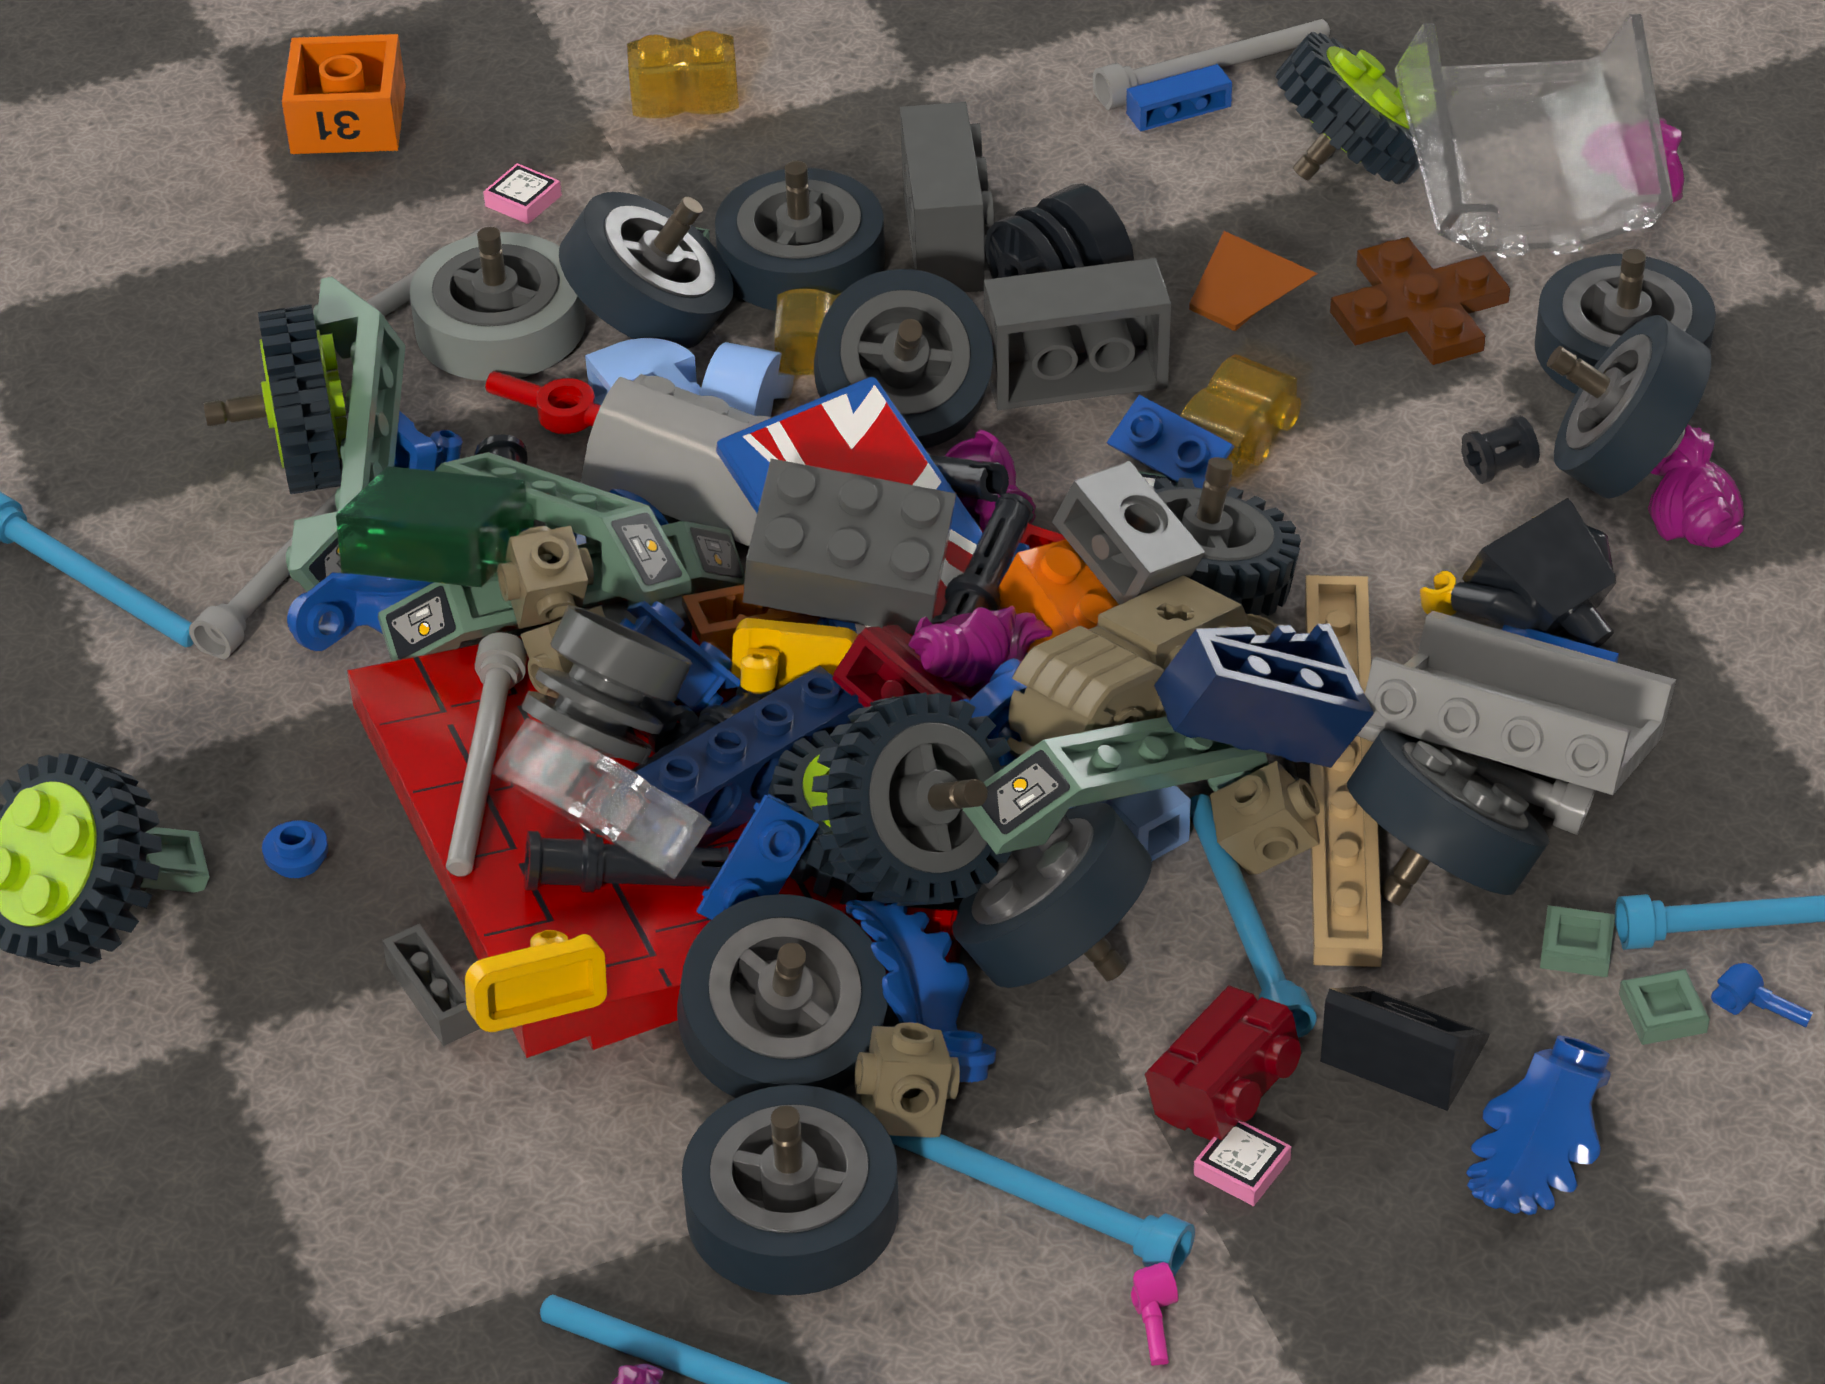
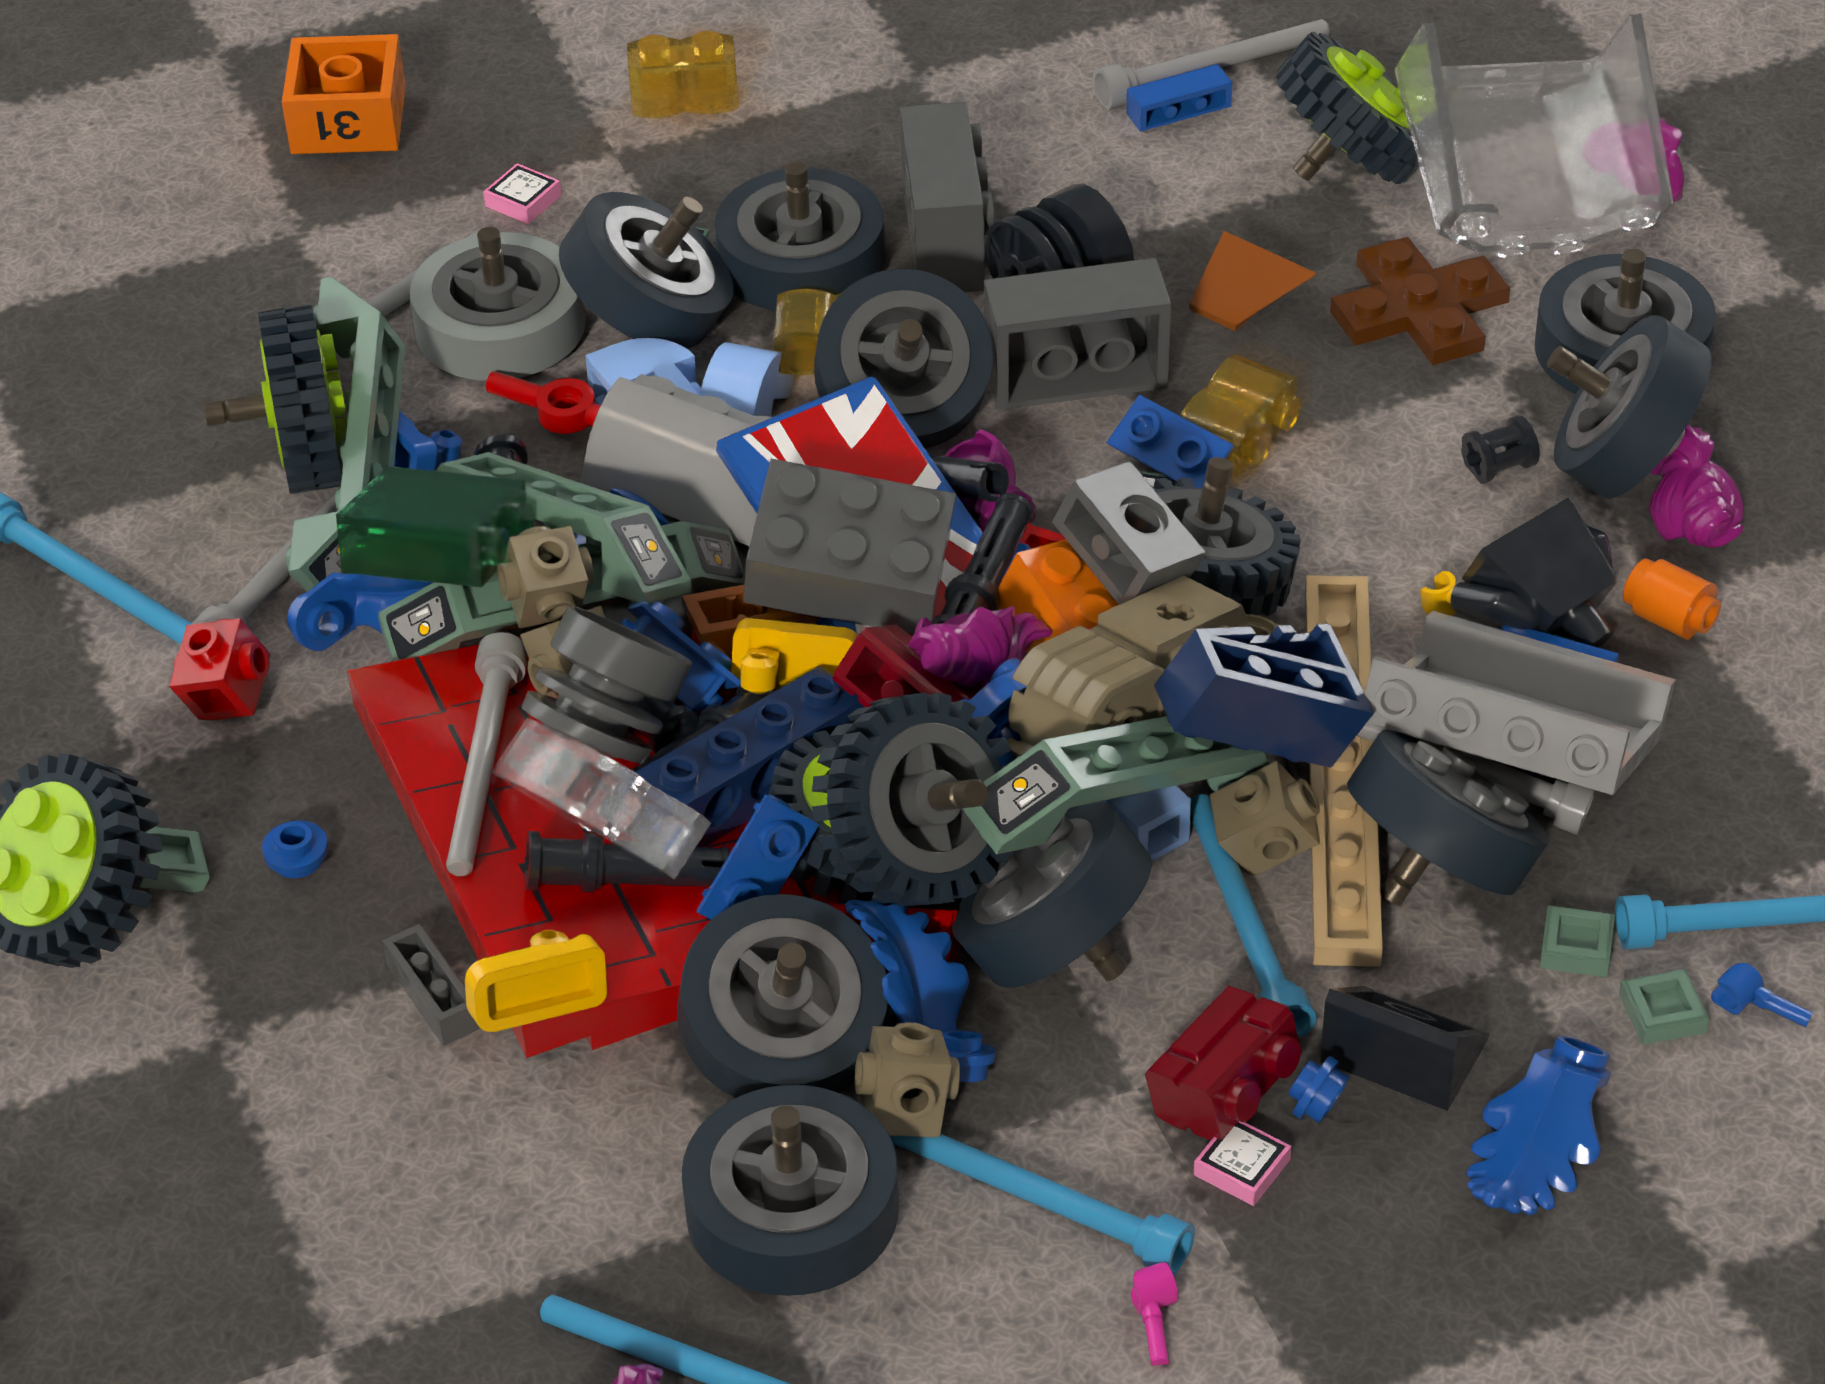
none -> red brick [169,618,271,720]
none -> blue plate [1288,1056,1350,1124]
none -> orange brick [1623,558,1721,640]

